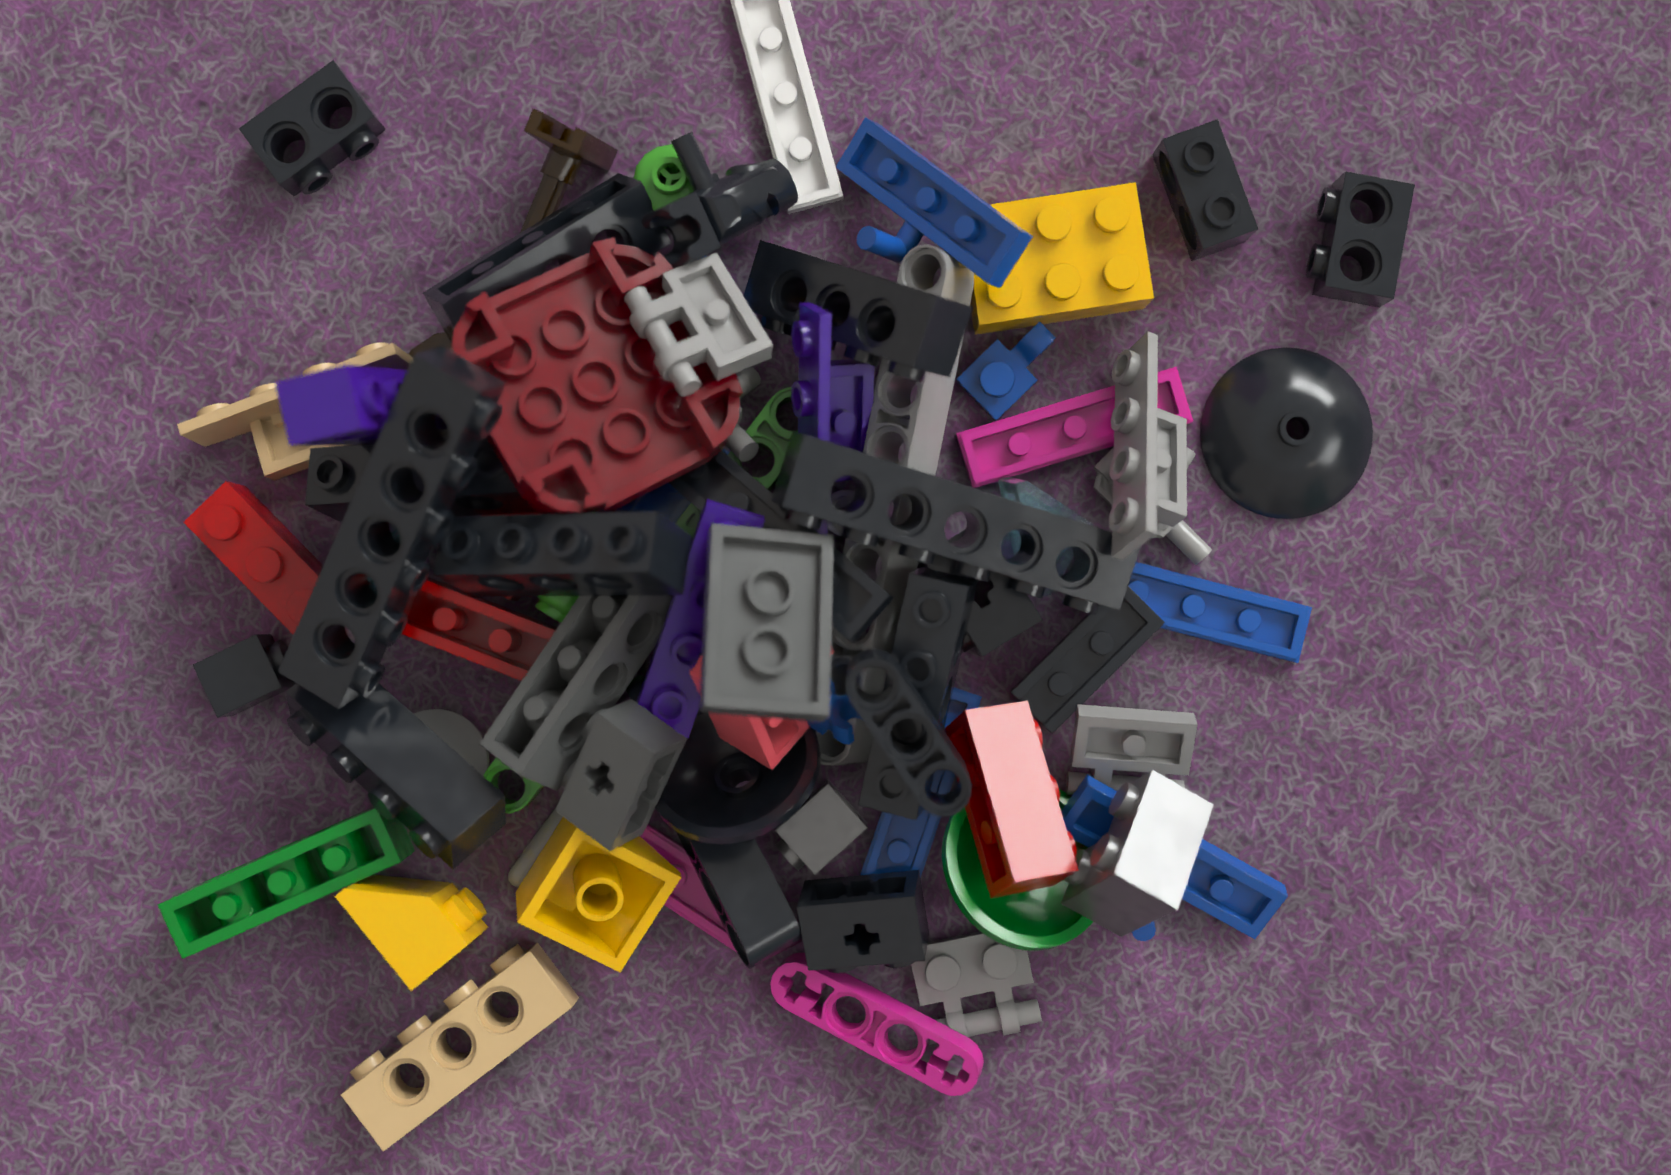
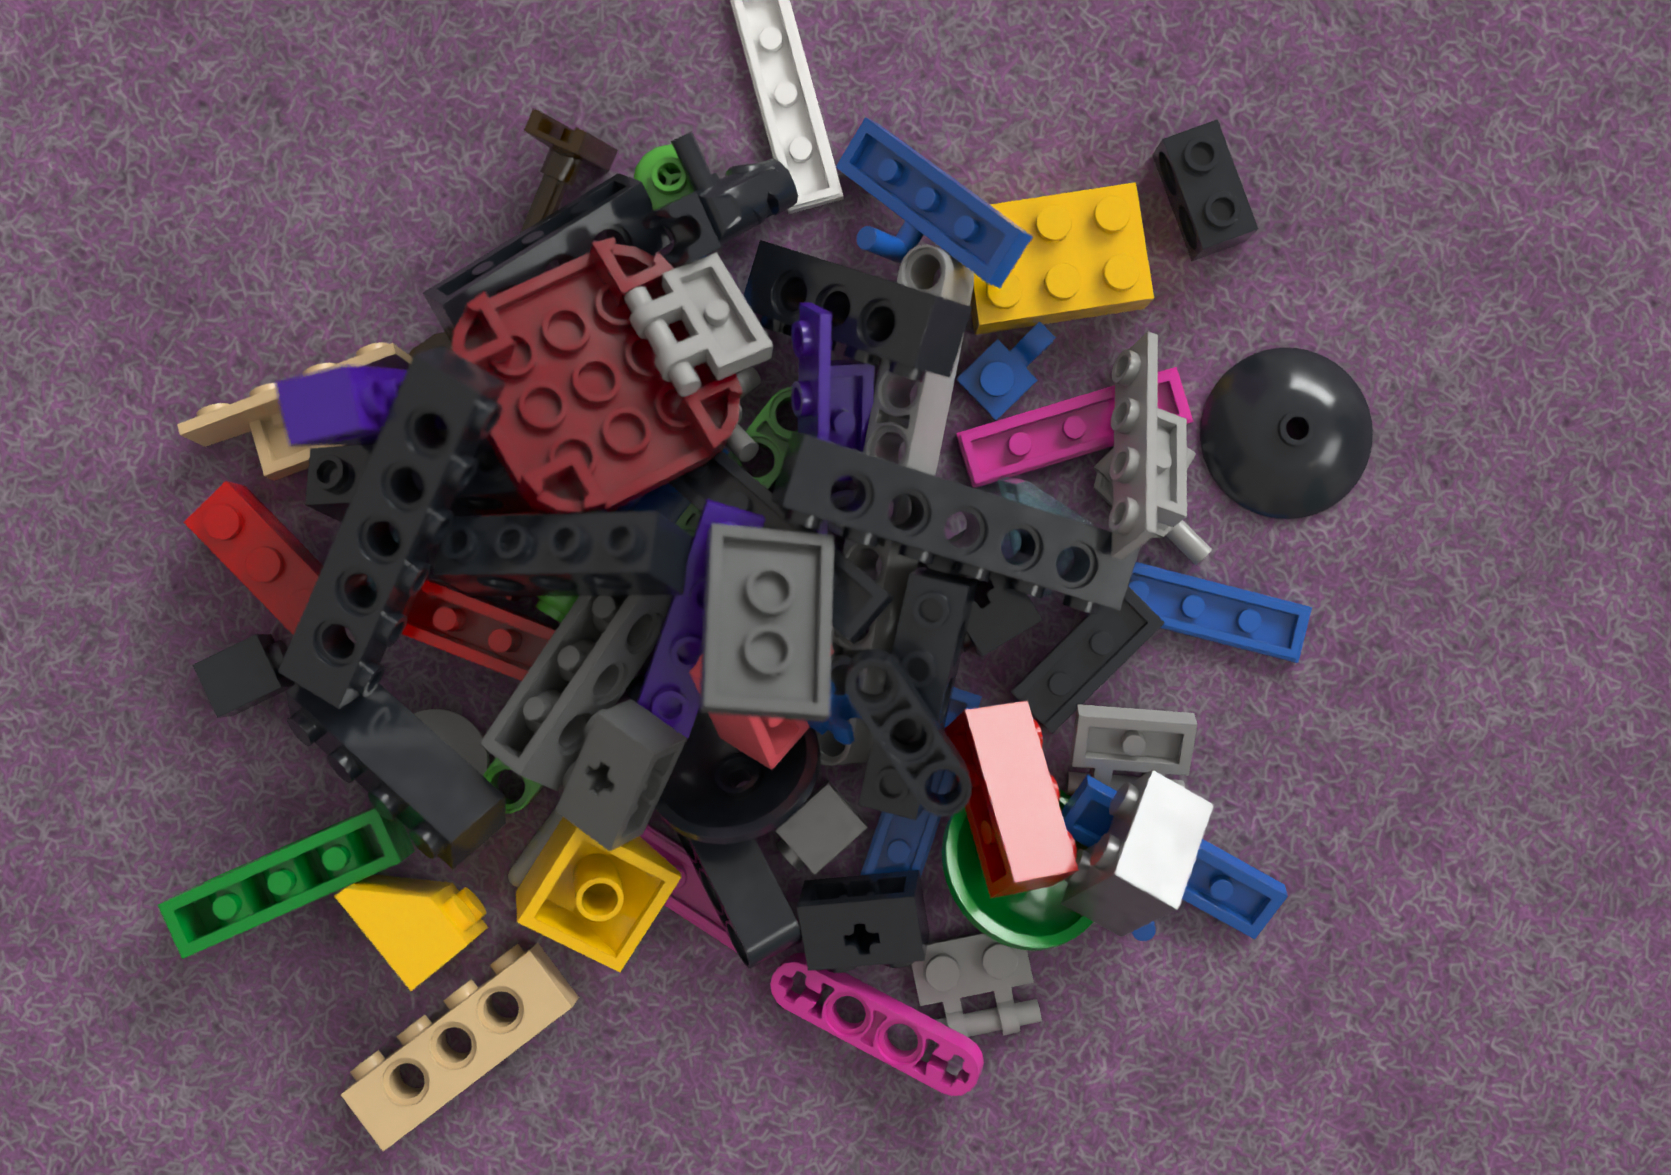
black brick [238,60,386,196] -> none
black brick [1306,171,1415,308] -> none

